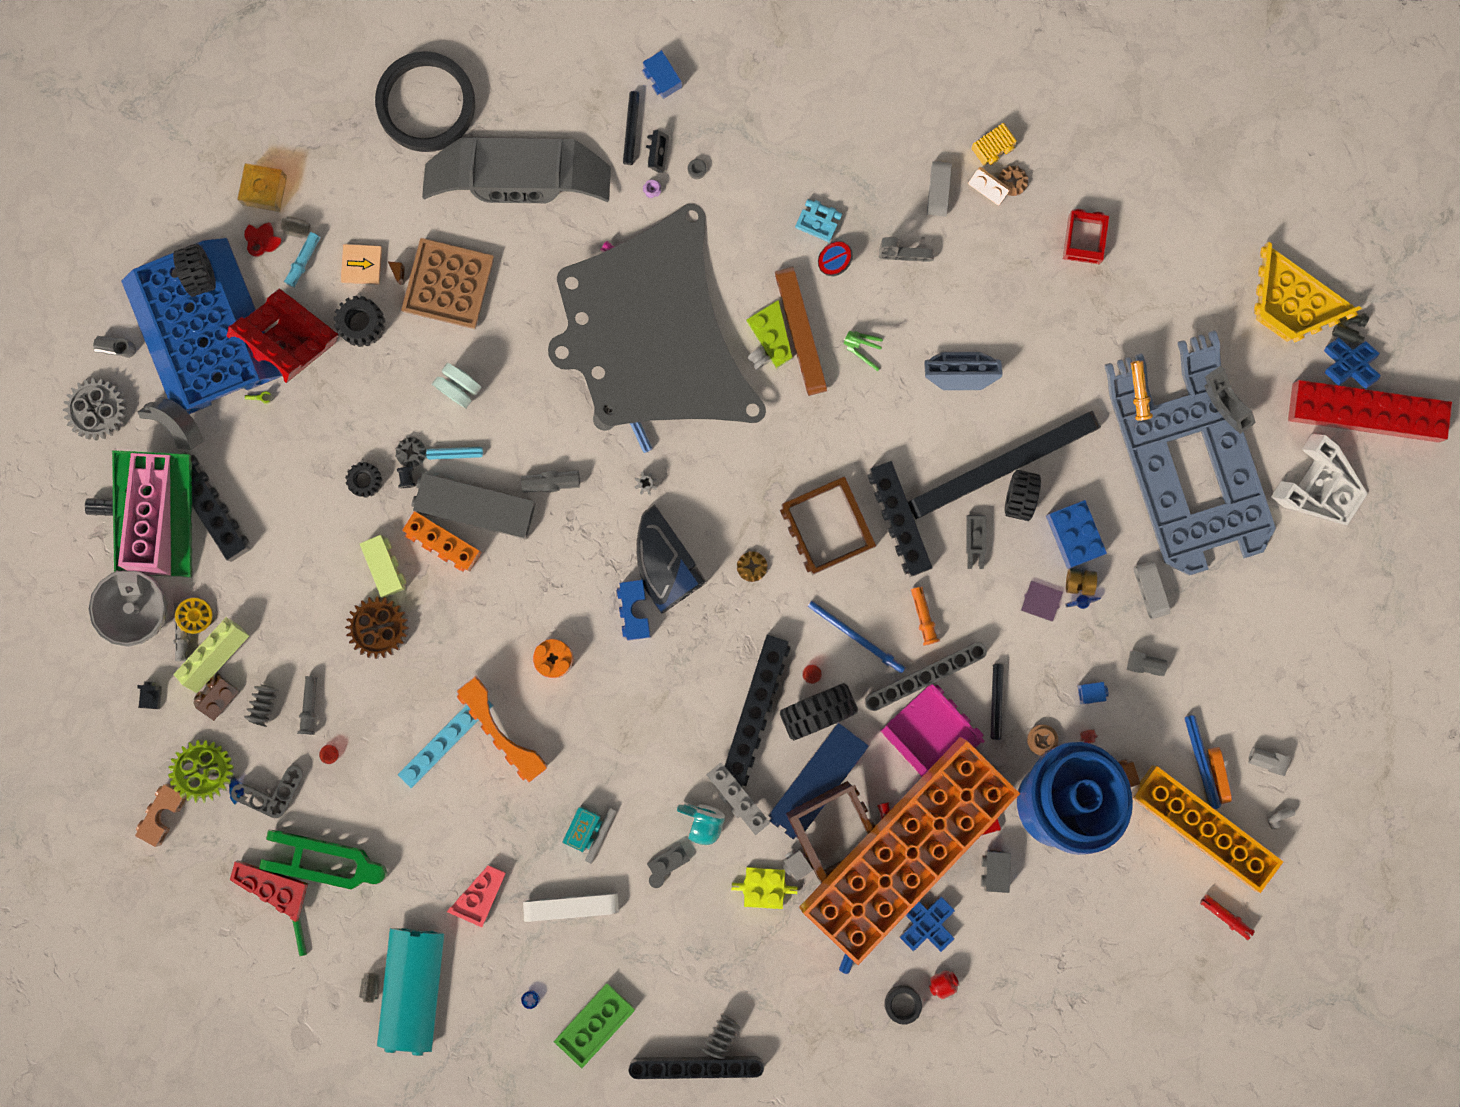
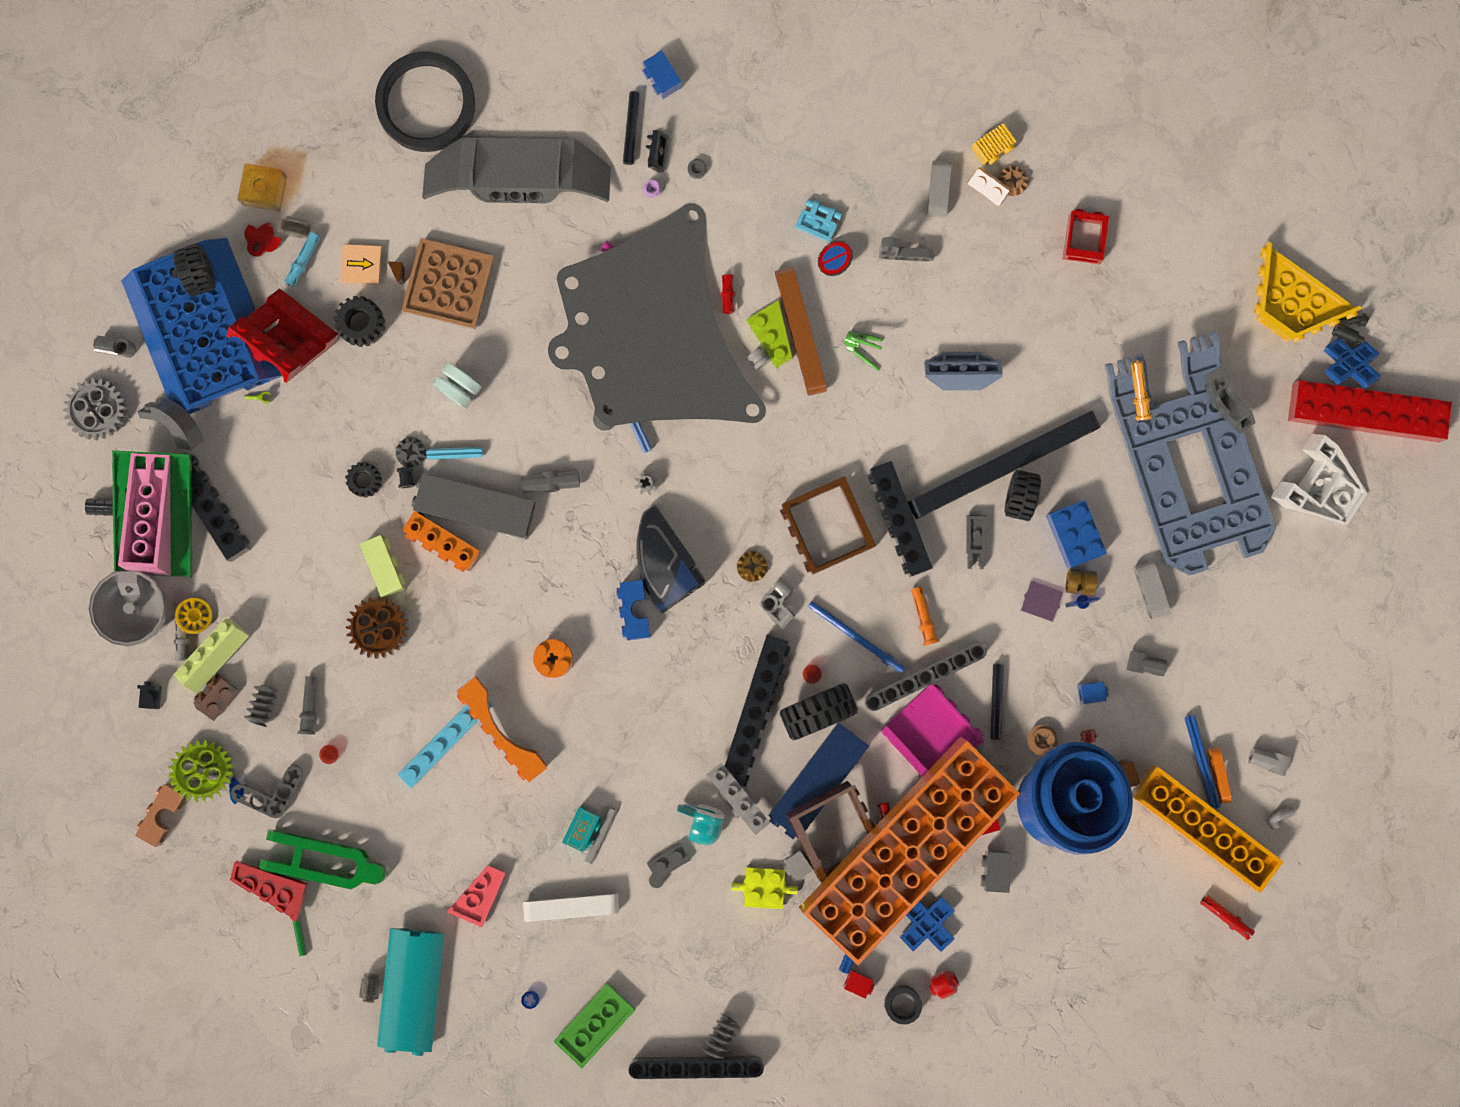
none -> red pin [721,274,736,314]
none -> light grey piece [760,577,796,630]
none -> red brick [843,969,875,999]

